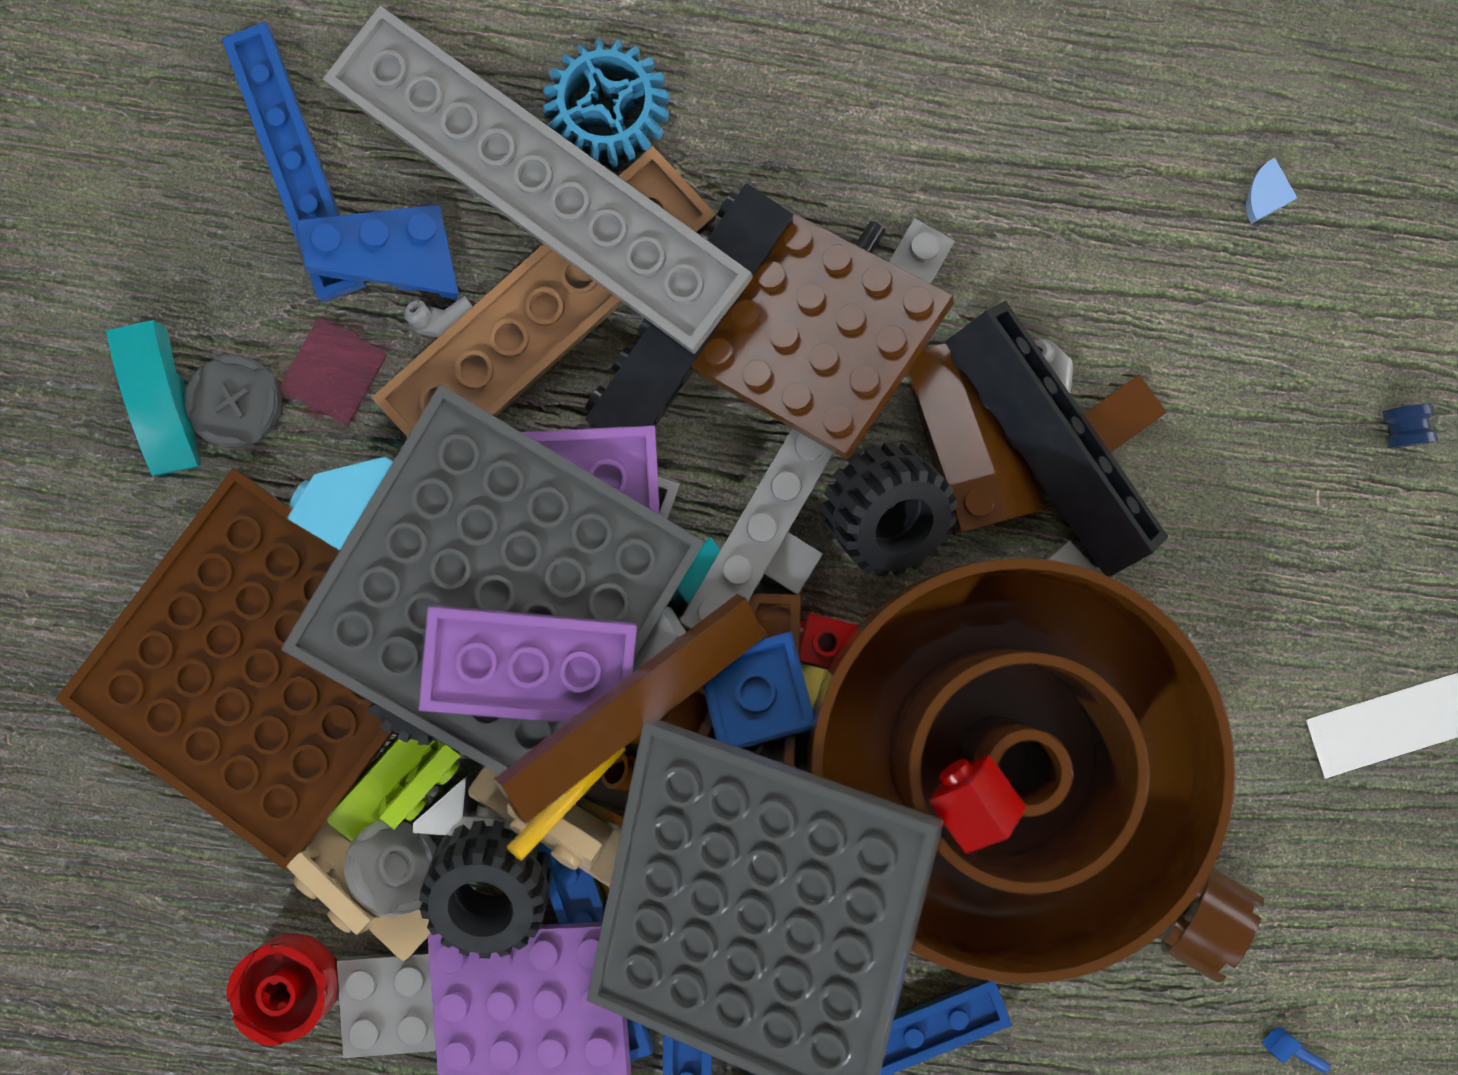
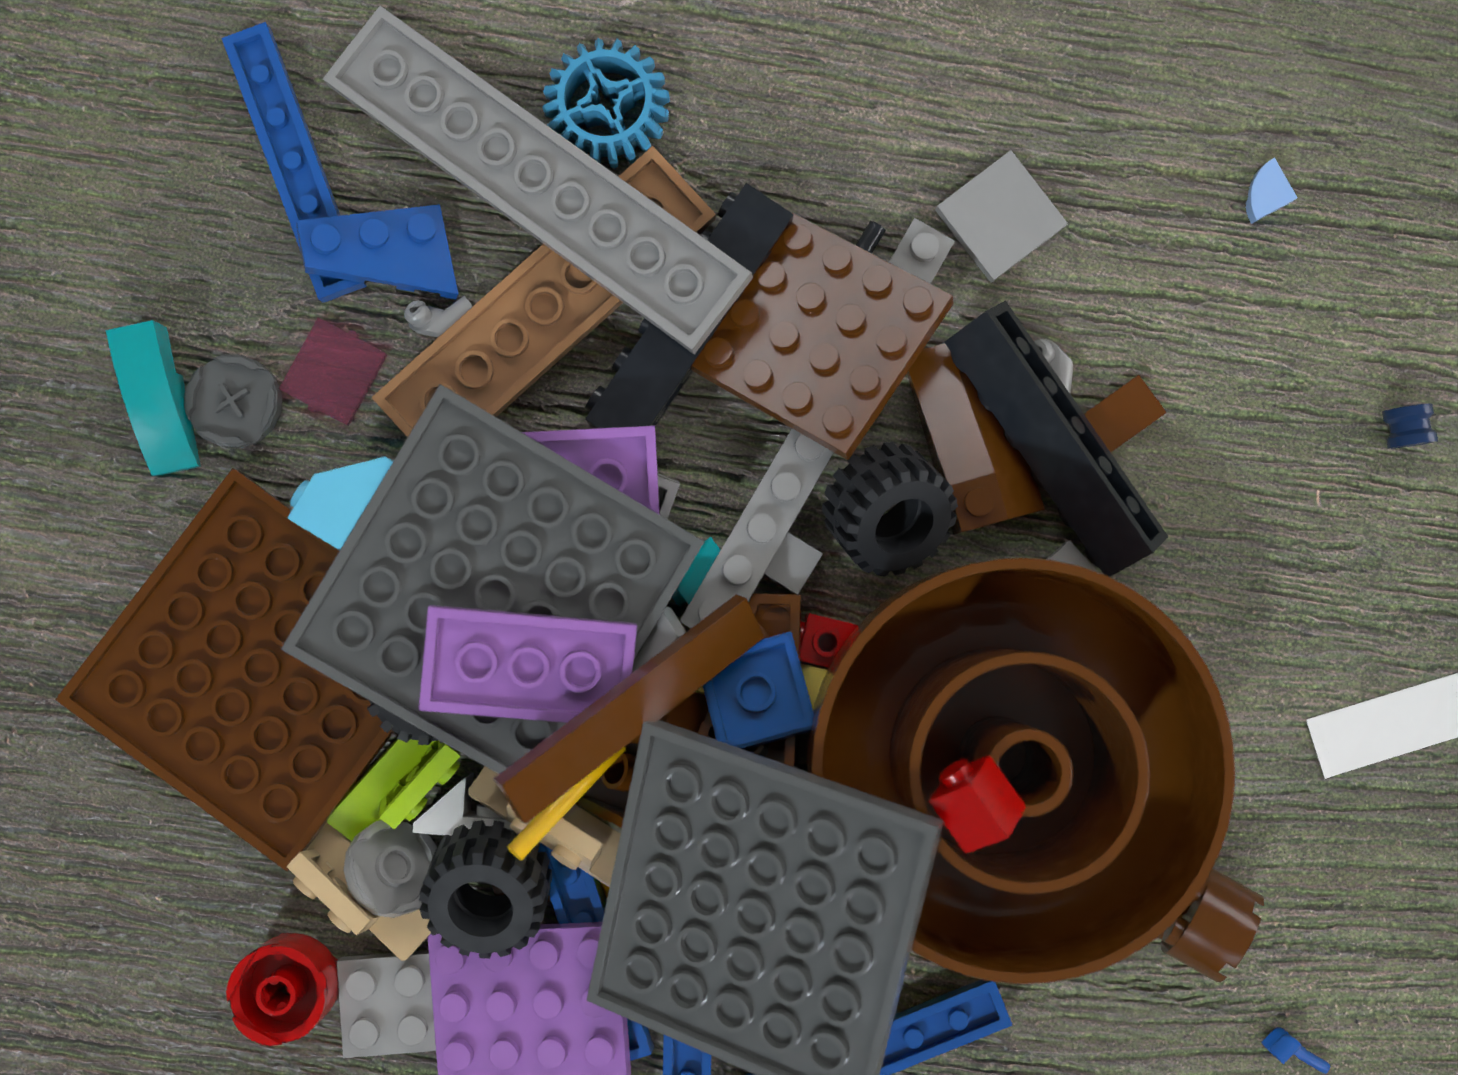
none -> light grey tile [935,150,1068,283]

